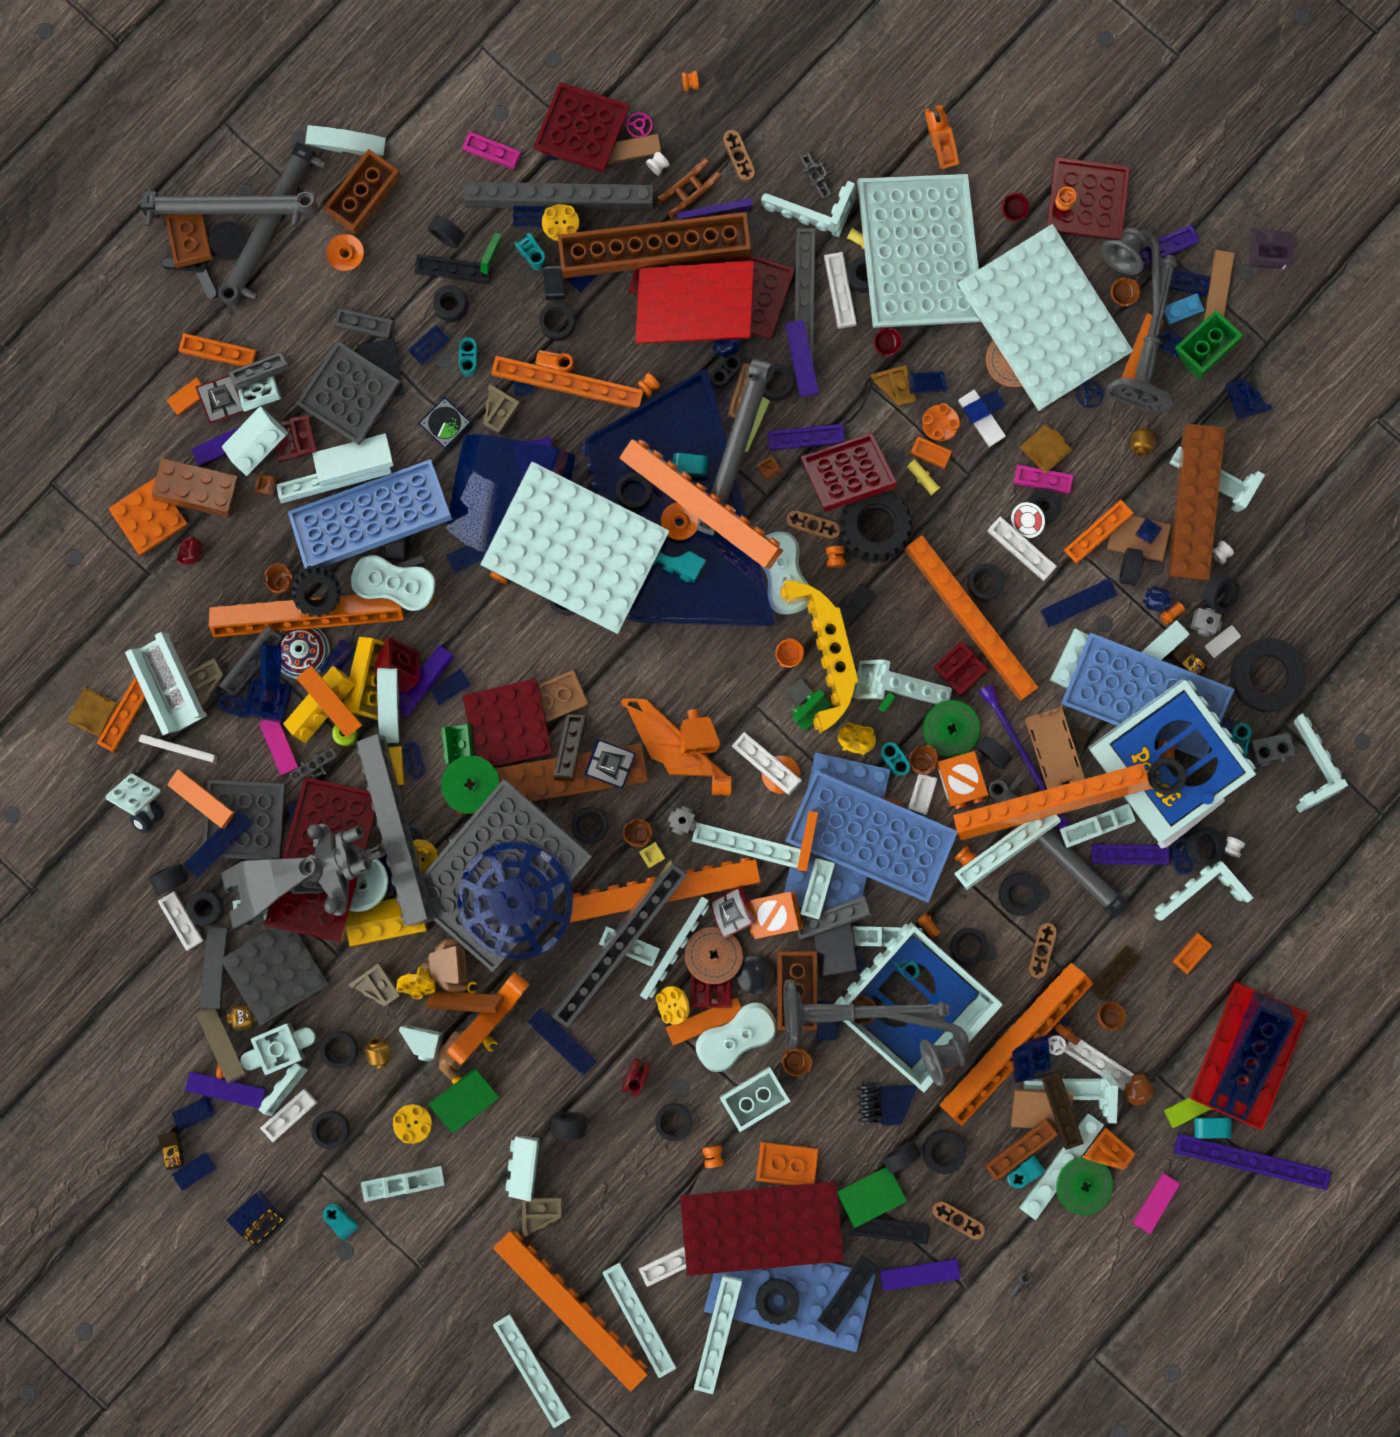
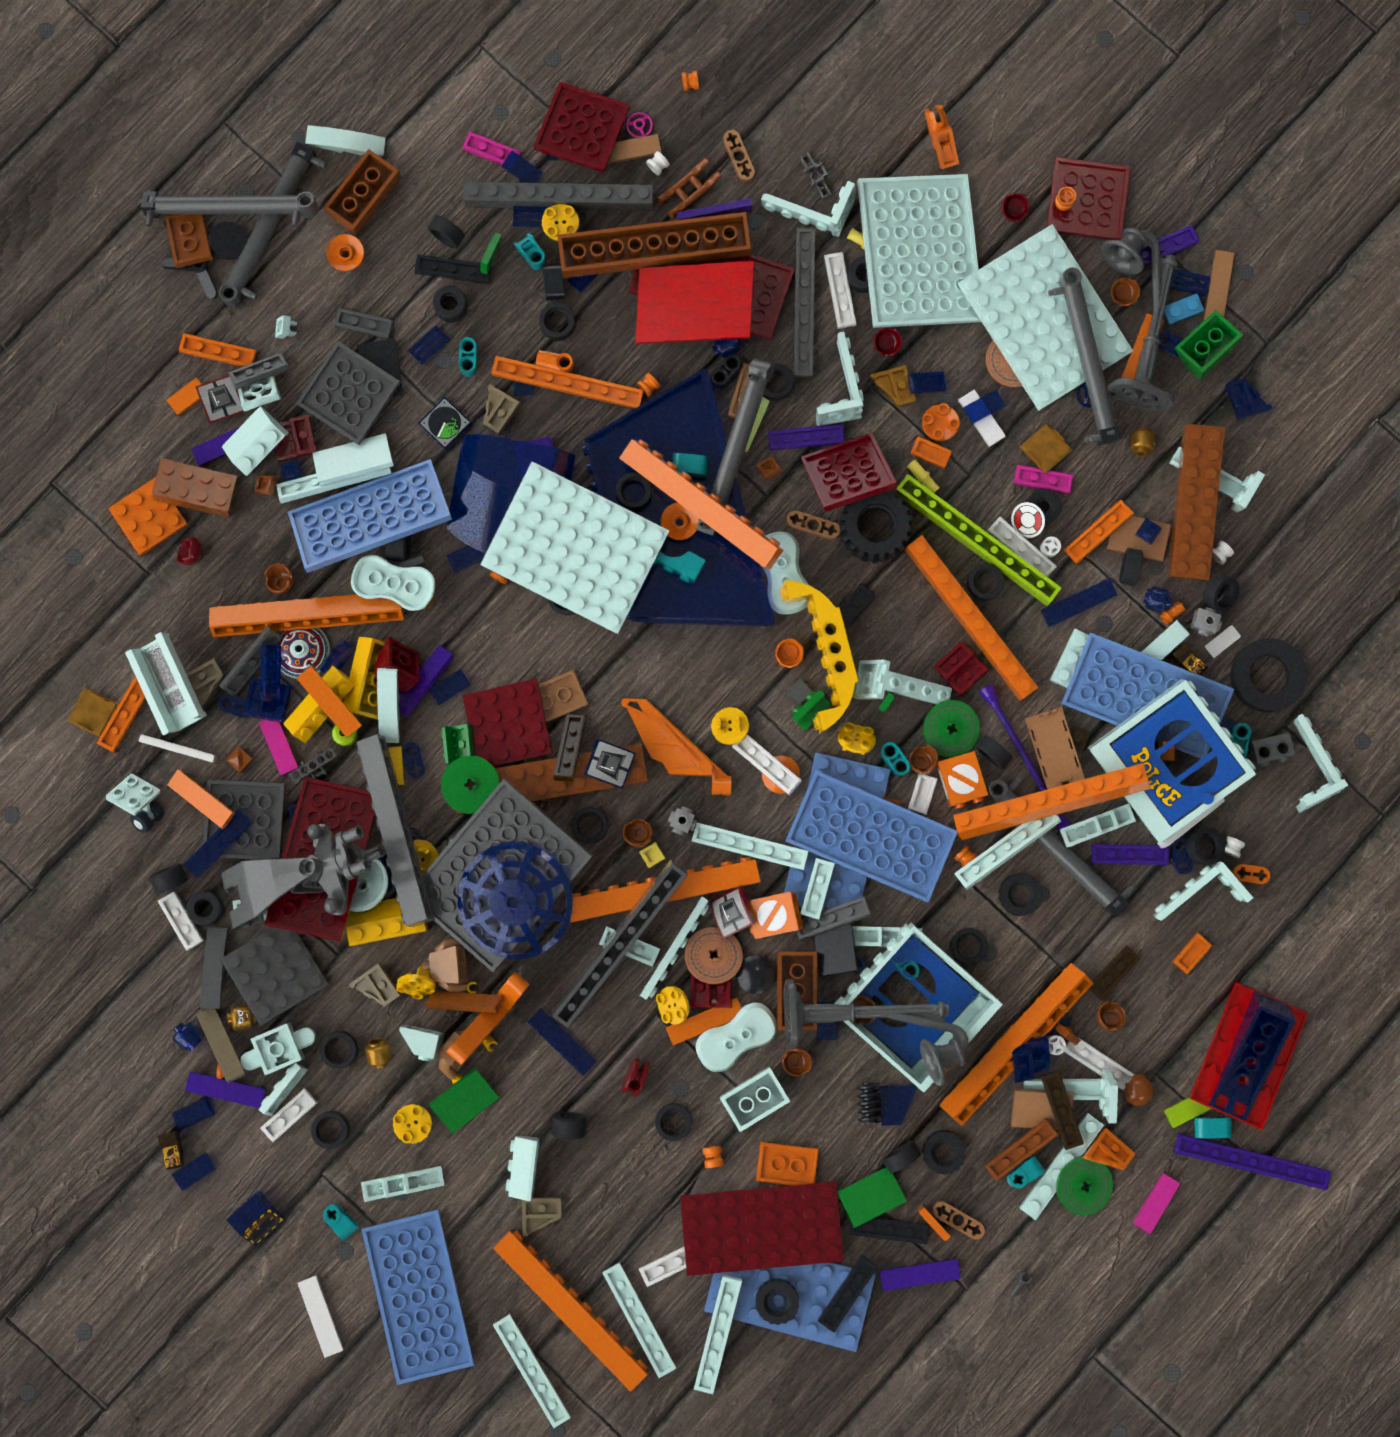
black tyre [291,565,341,618] -> none
orange torso [680,709,720,755] -> none
dark purple tile [785,320,819,398] -> none
orange piece [797,810,818,872] -> none
orange wheel [826,546,846,568] -> none
orange pin [918,913,941,939] -> none
medium nougat beam [1028,923,1056,978] -> none
black tyre [1148,758,1186,795] -> none
clear purple slope [1249,229,1293,269] -> none
none -> clear blue head [172,1022,202,1051]
none -> dark orange tile [226,746,253,773]
none -> light aqua tile [275,315,297,339]
none -> clear blue tile [280,460,303,482]
none -> white tile [297,1275,344,1358]
none -> medium blue plate [362,1209,475,1385]
none -> clear blue tile [501,150,543,183]
none -> yellow plate [711,707,749,745]
none -> light aqua bracket [816,332,864,426]
none -> lime brick [895,474,1061,606]
none -> orange tile [917,1205,951,1241]
none -> white wheel [1040,536,1061,558]
none -> dark grey piece [1048,267,1122,446]
none -> orange beam [1232,864,1270,884]

